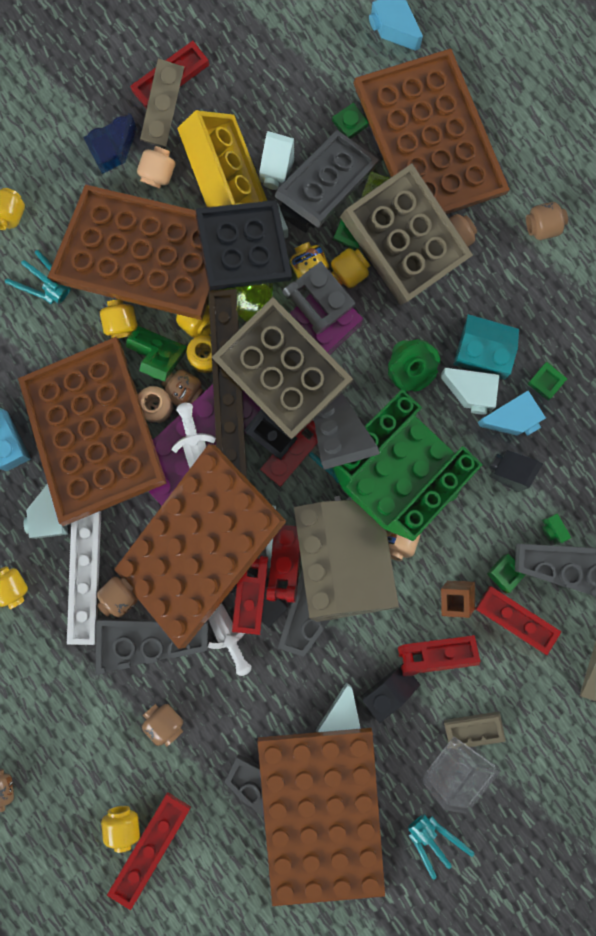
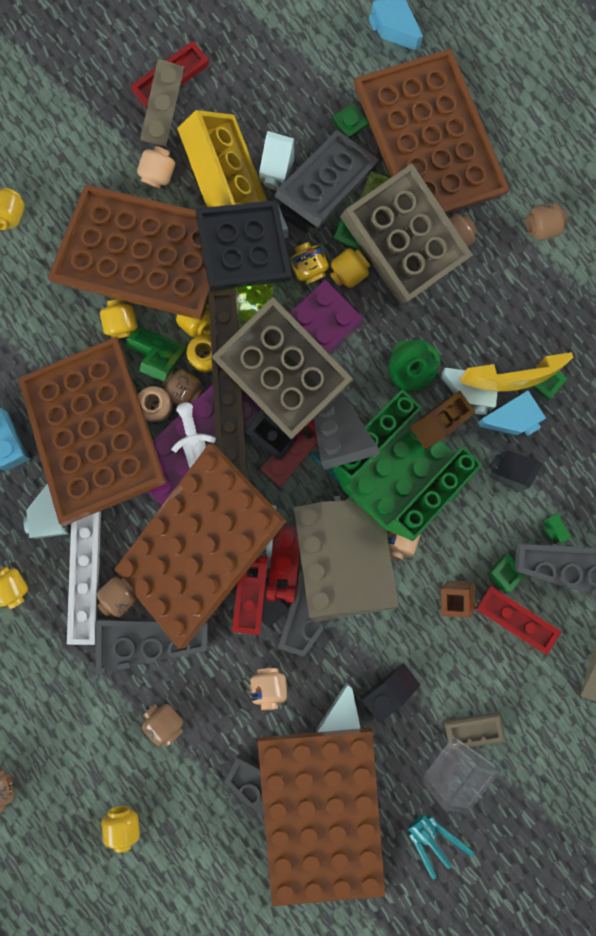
teal plant [5,250,71,305] -> none
clear blue slope [83,114,137,174] -> none
red plate [107,792,191,910] -> none
white sword [208,603,251,676] -> none
dark grey plate [282,261,356,335] -> none
red plate [398,635,481,676] -> none
teal slope [453,314,519,380] -> none
none -> light nougat head [250,668,287,710]
none -> reddish brown brick [410,390,476,449]
none -> yellow slope [460,352,573,392]

